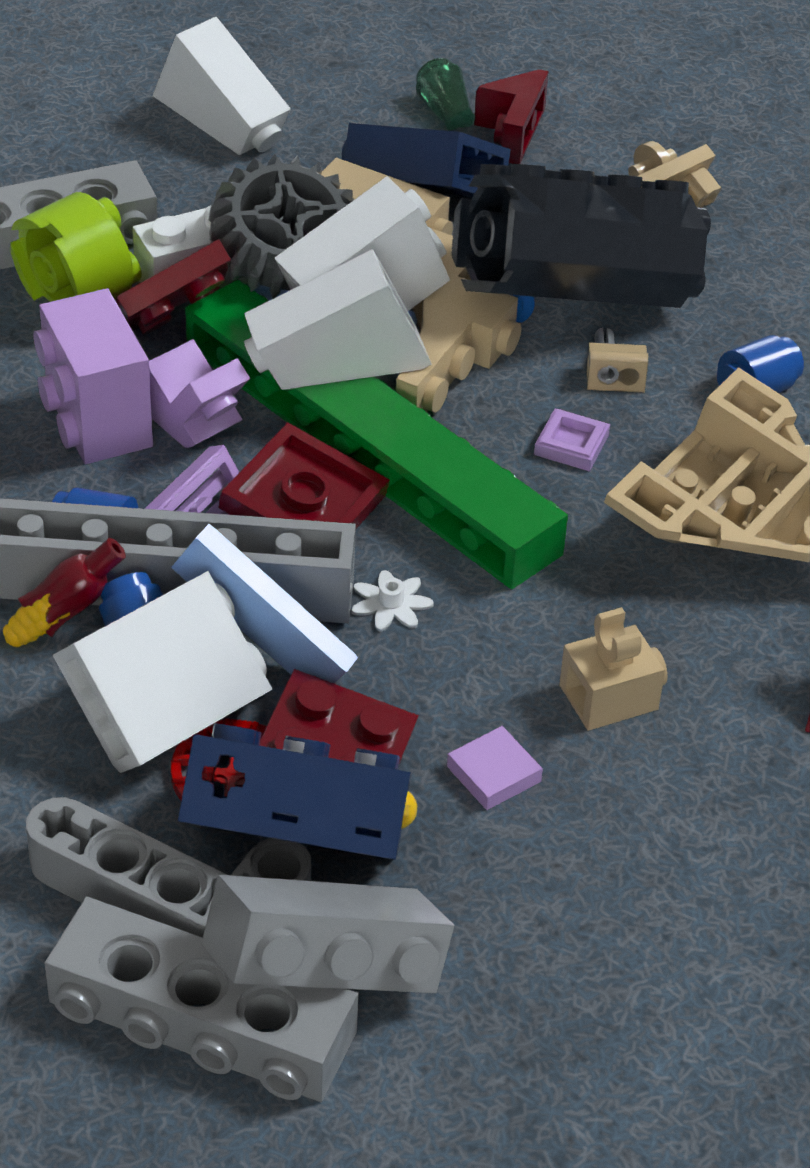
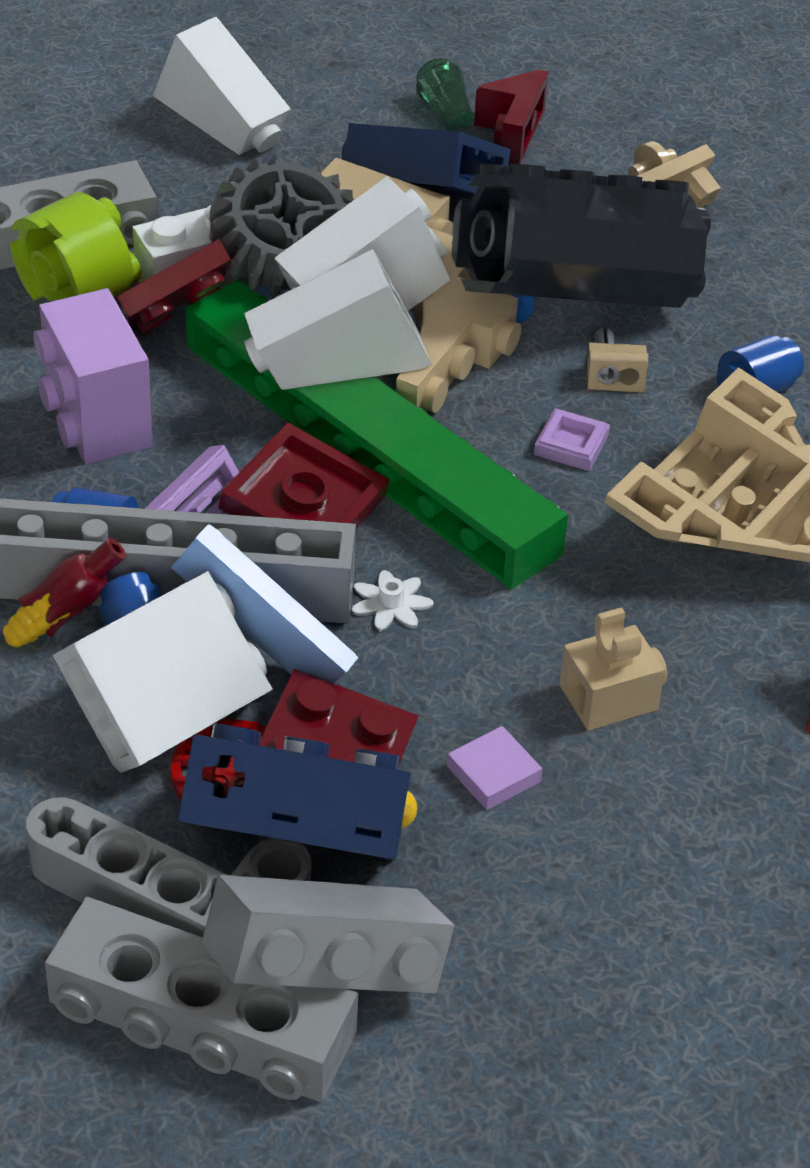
lavender brick [149,339,250,448] -> none

